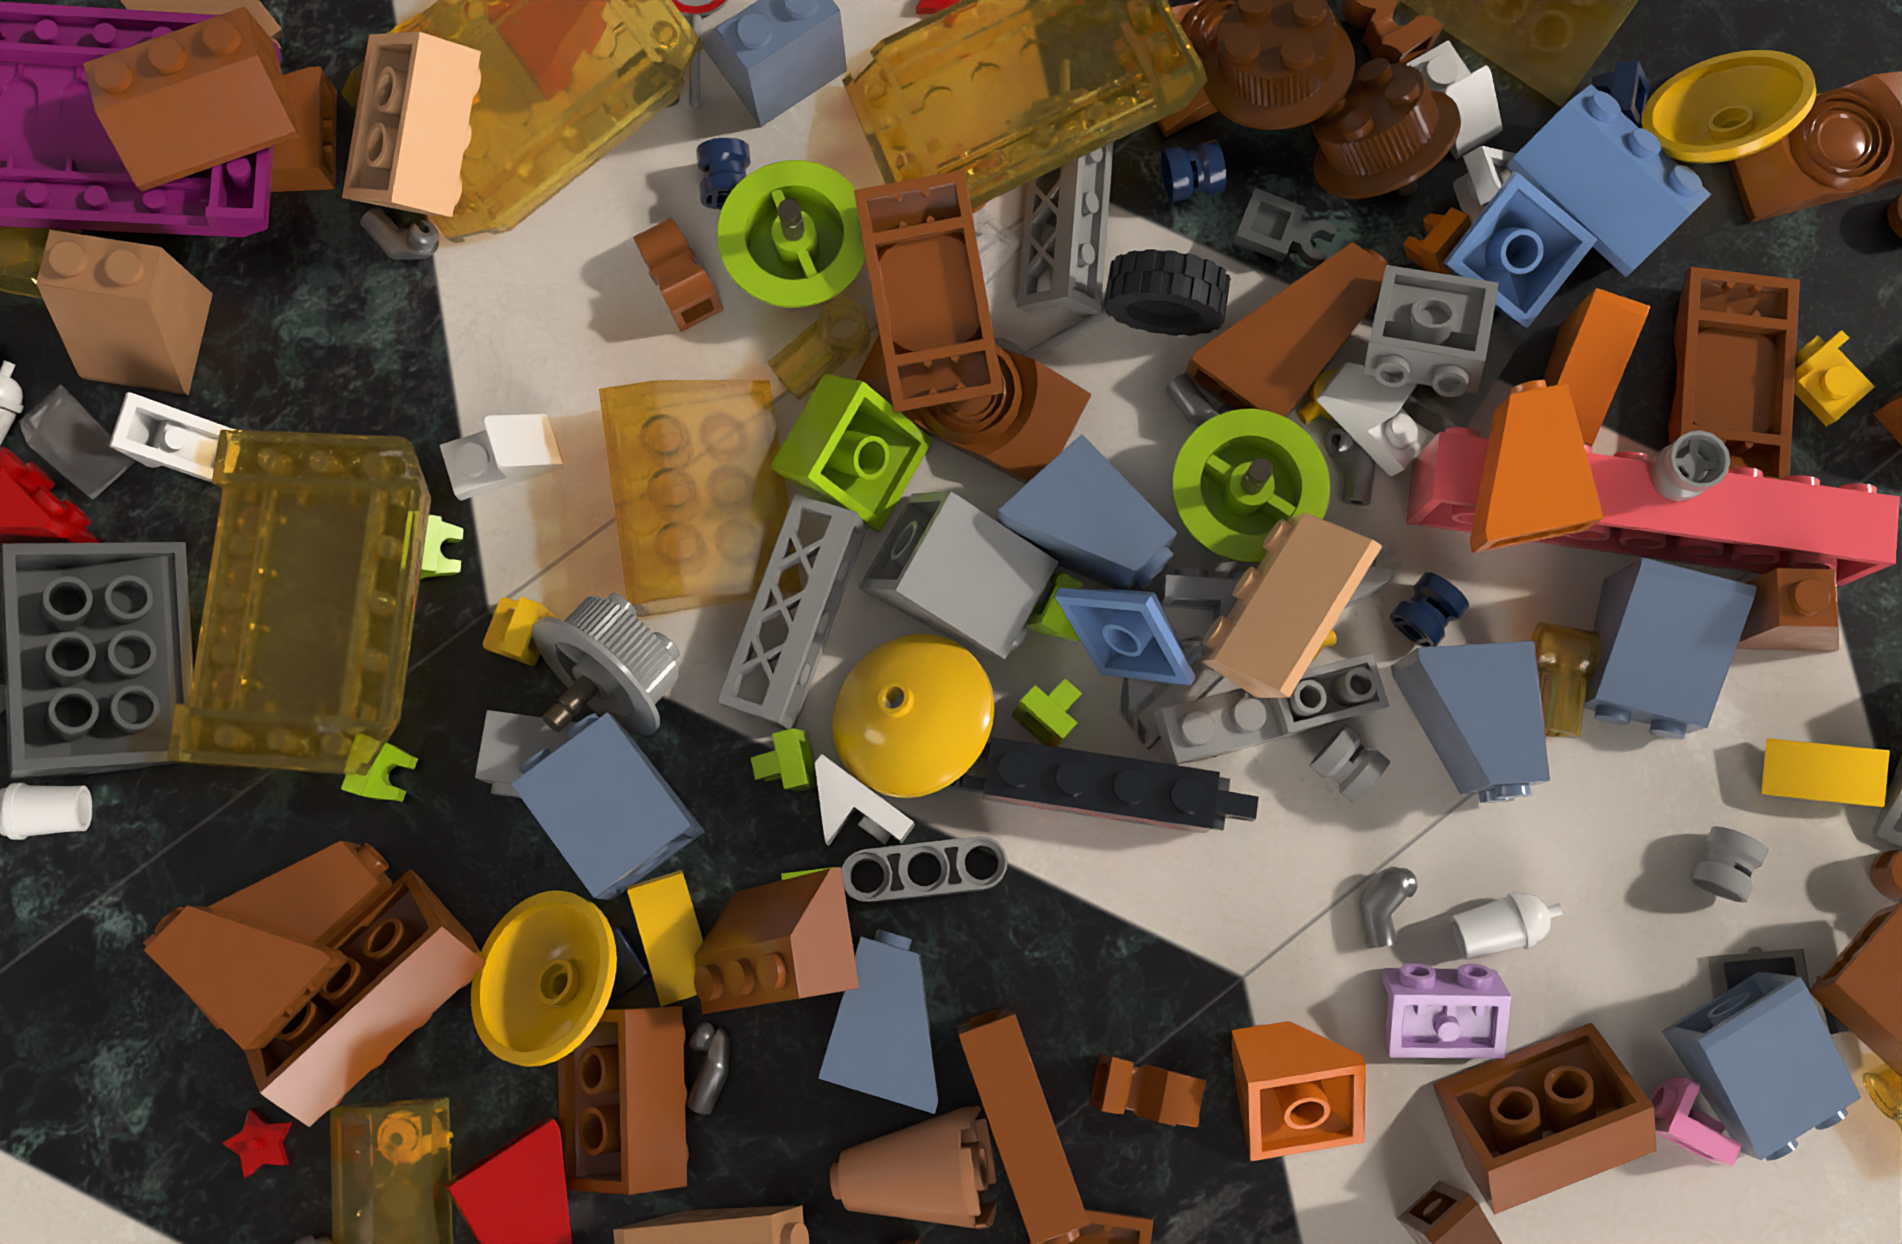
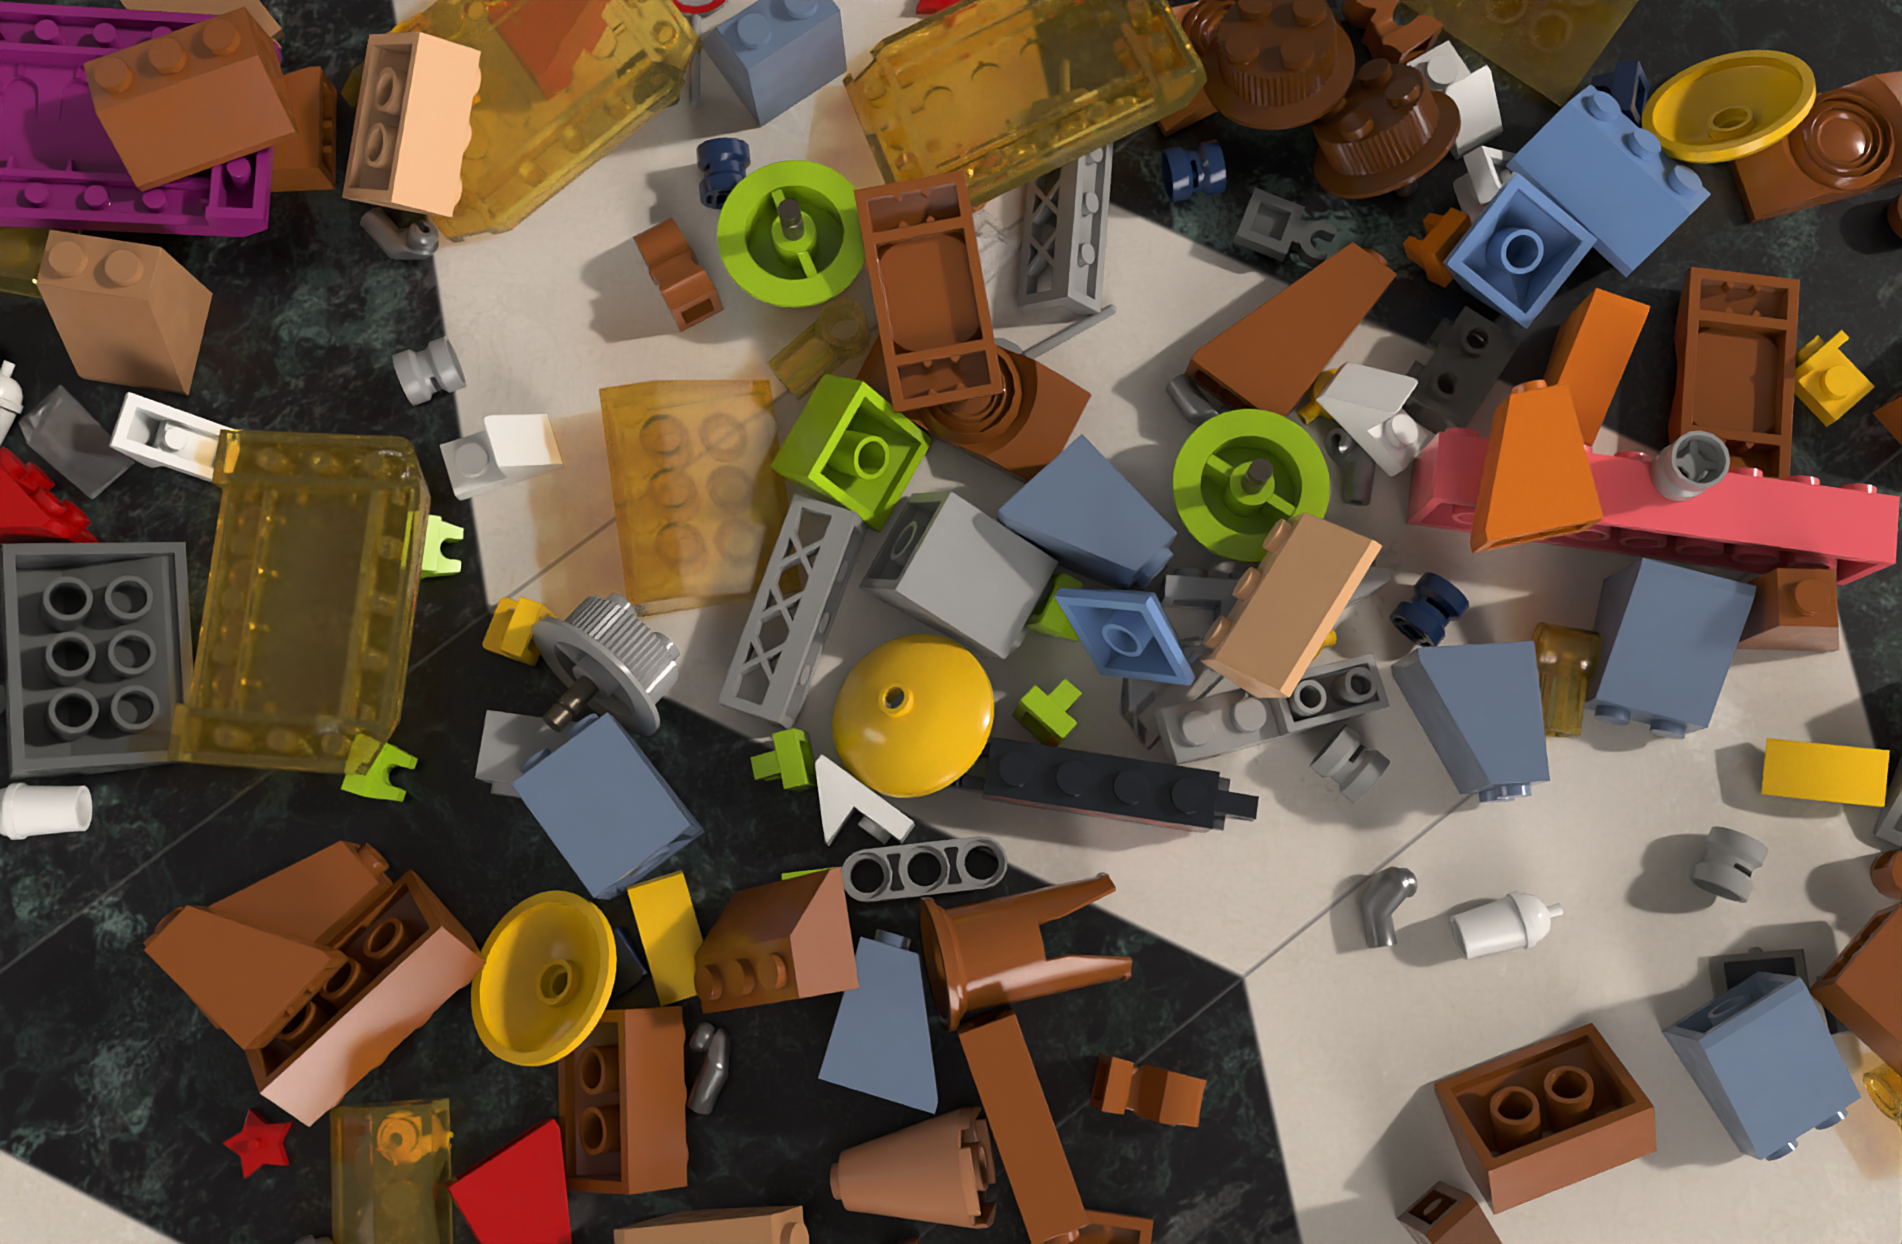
black tyre [1104,249,1231,336] -> none
orange slope [1231,1021,1366,1161] -> none
light grey plate [1363,265,1499,397] -> none
lavender bracket [1382,963,1511,1059] -> none
bright pink bracket [1650,1076,1742,1166] -> none
none -> light grey wheel [392,336,466,406]
none -> dark orange piece [918,872,1132,1032]

